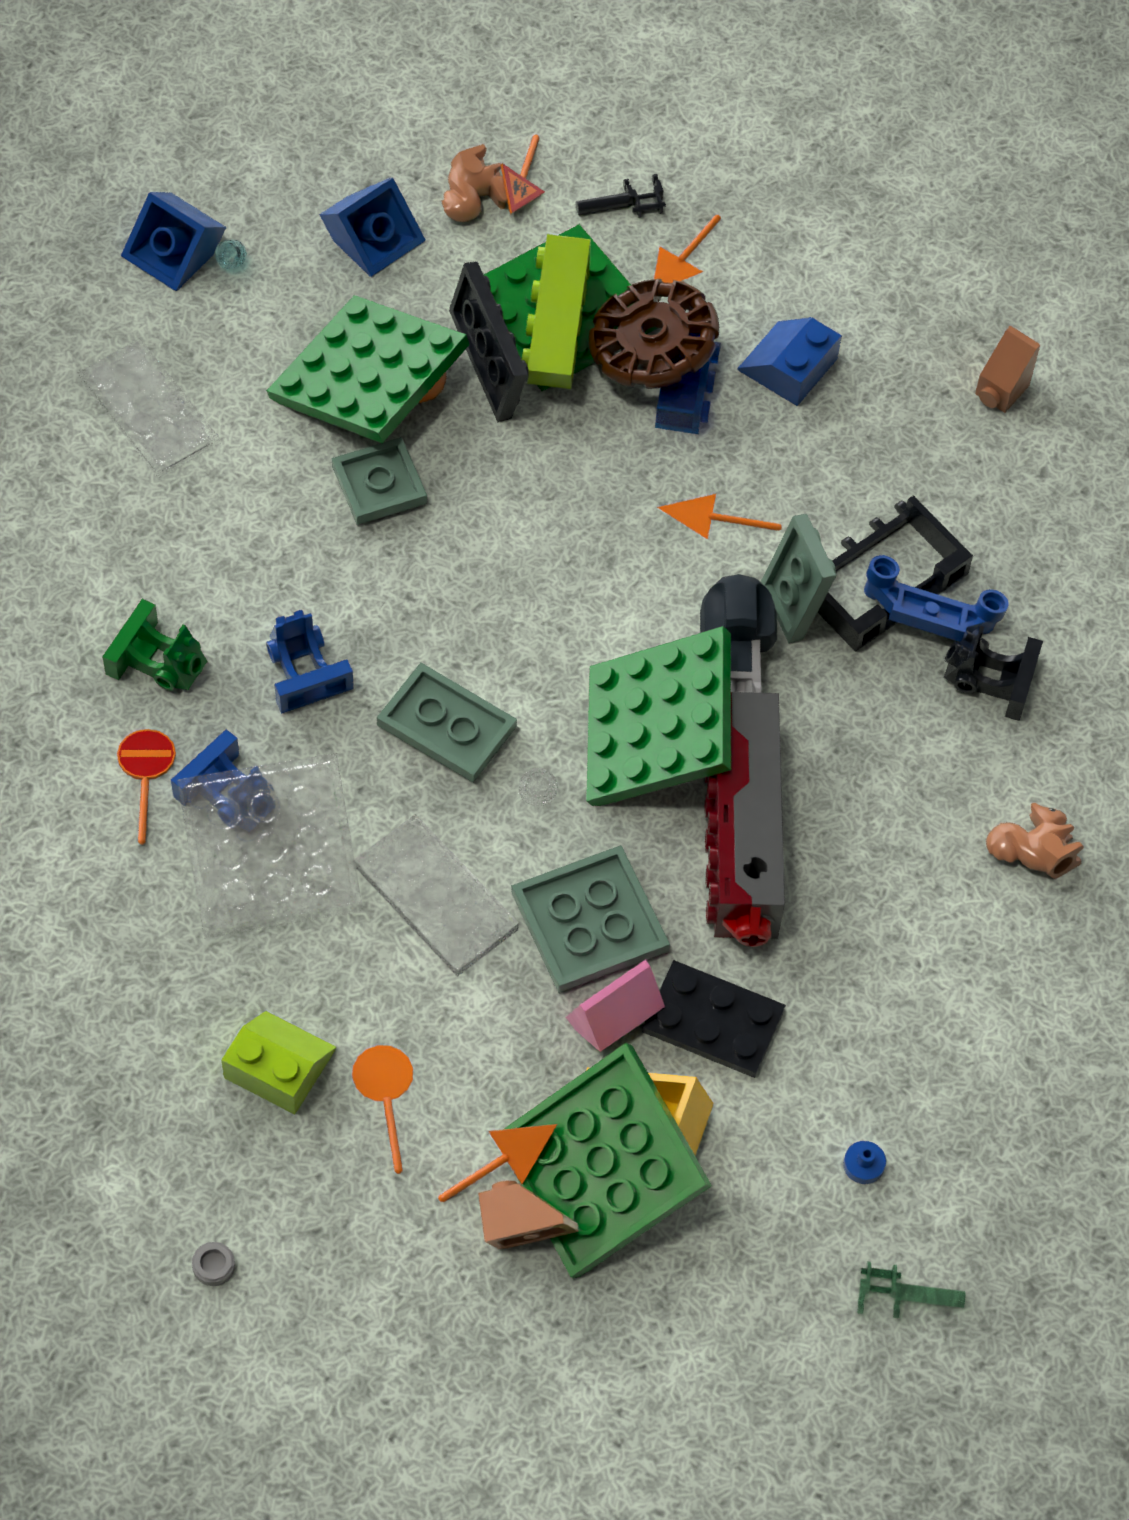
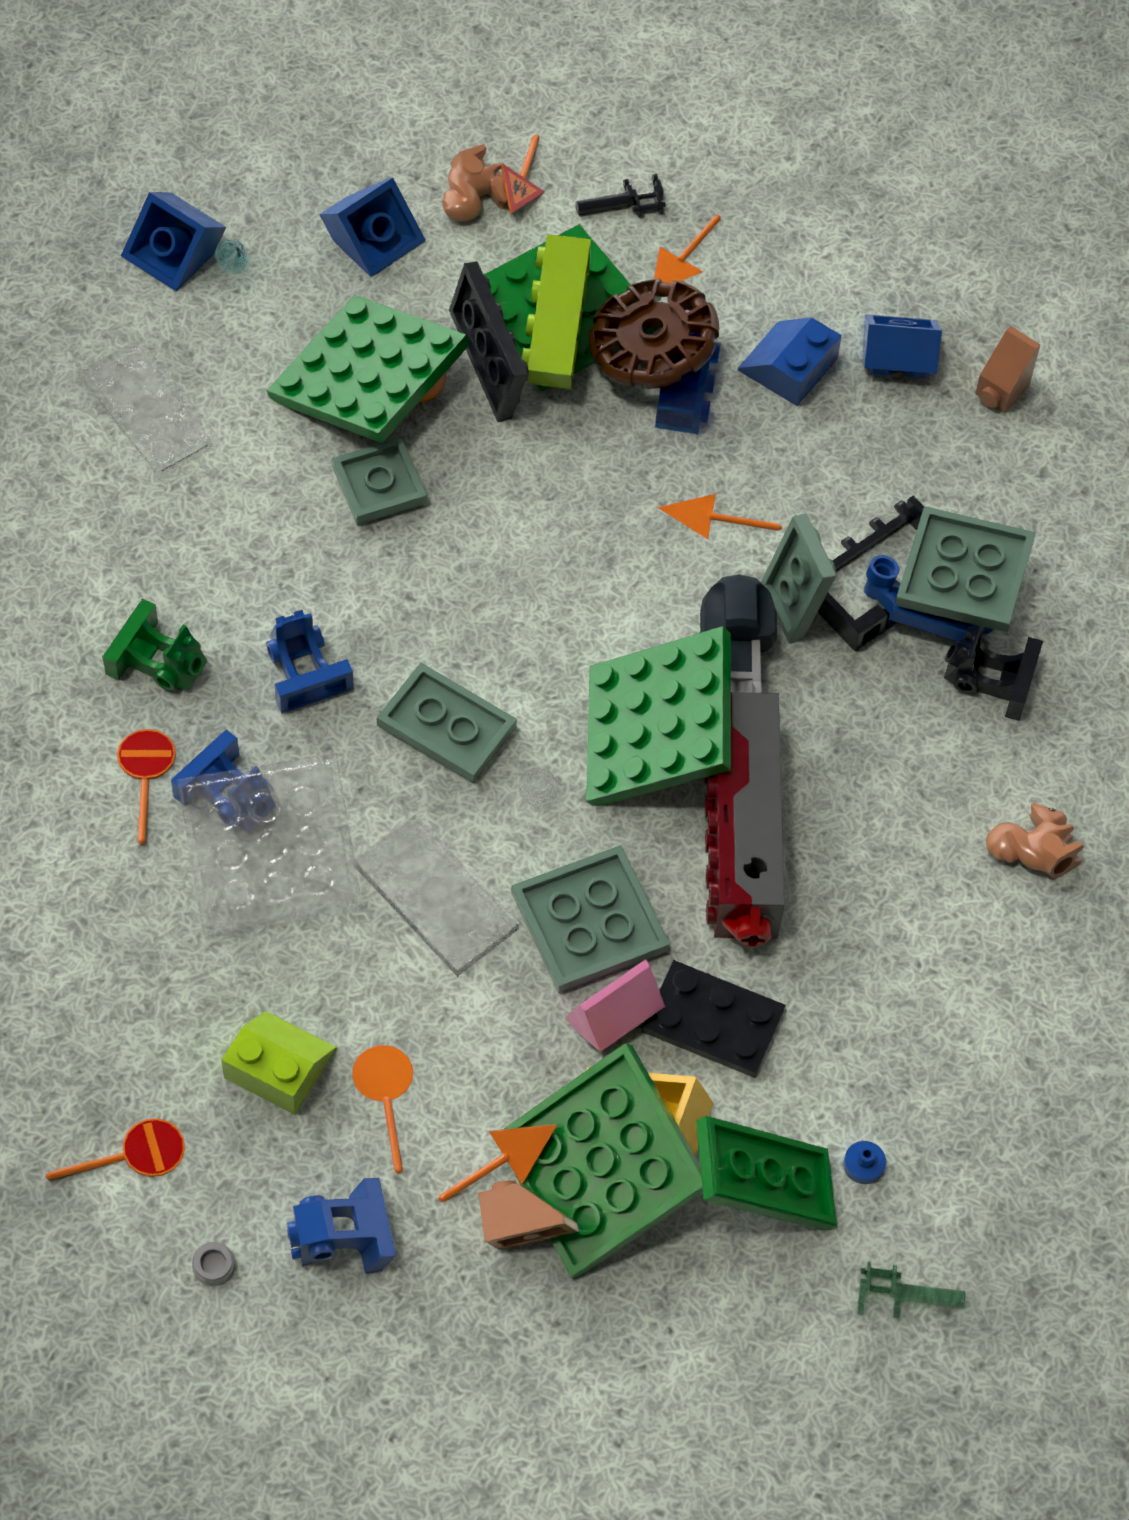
none -> piece [46,1118,185,1180]
none -> blue tile [287,1178,396,1274]
none -> green tile [696,1116,837,1230]
none -> blue slope [863,314,942,379]
none -> sand green plate [896,506,1036,632]

